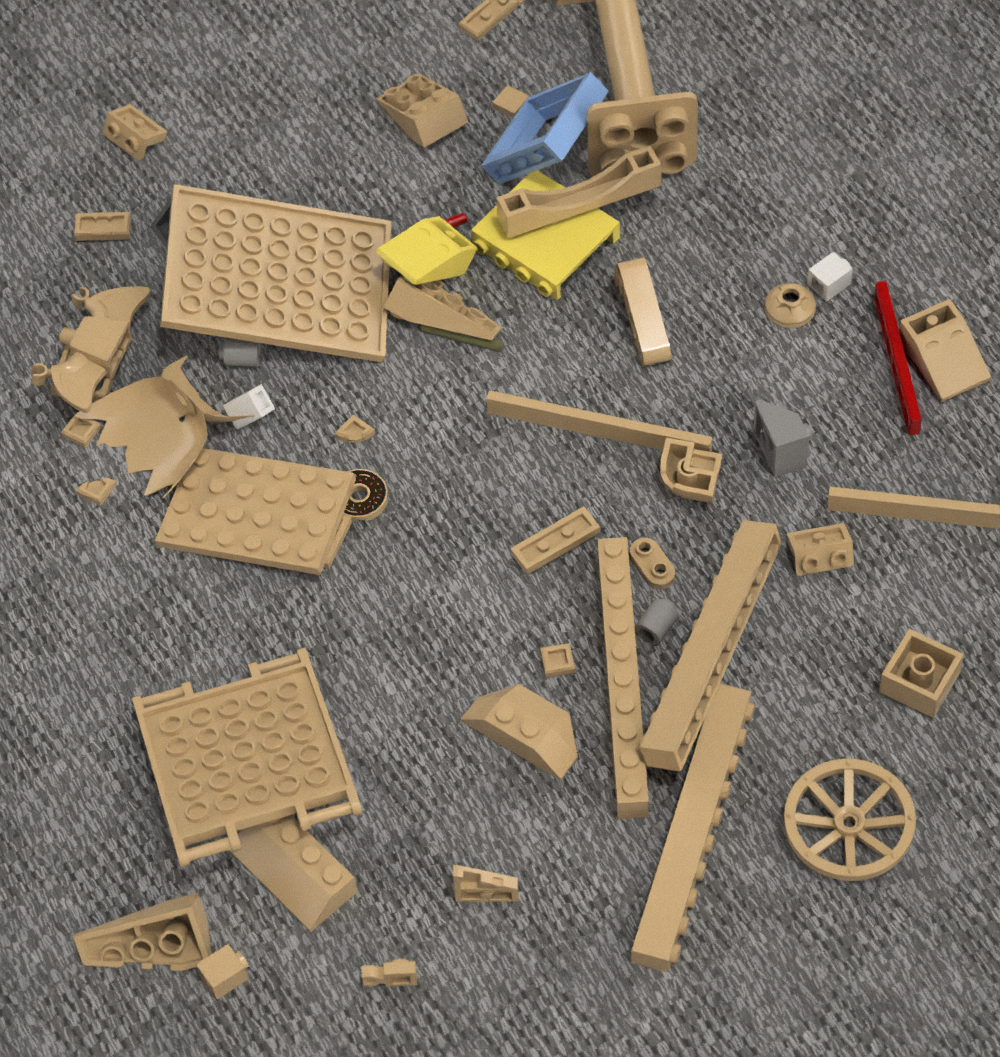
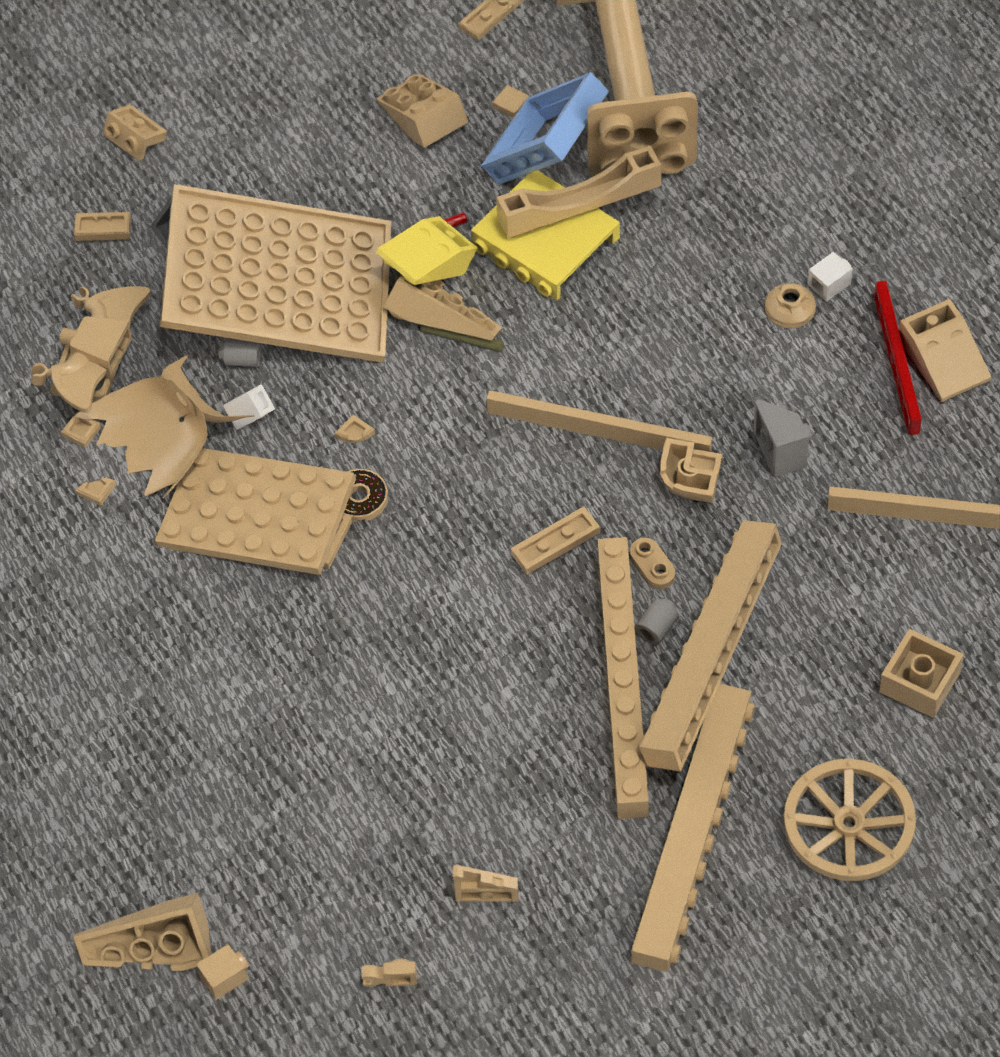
tan plate [132,648,362,867] -> none
tan slope [229,815,357,932] -> none
tan wedge [460,684,578,780] -> none
tan tile [540,643,575,677] -> none
tan beam [614,257,672,367] -> none
tan bracket [787,523,854,576] -> none

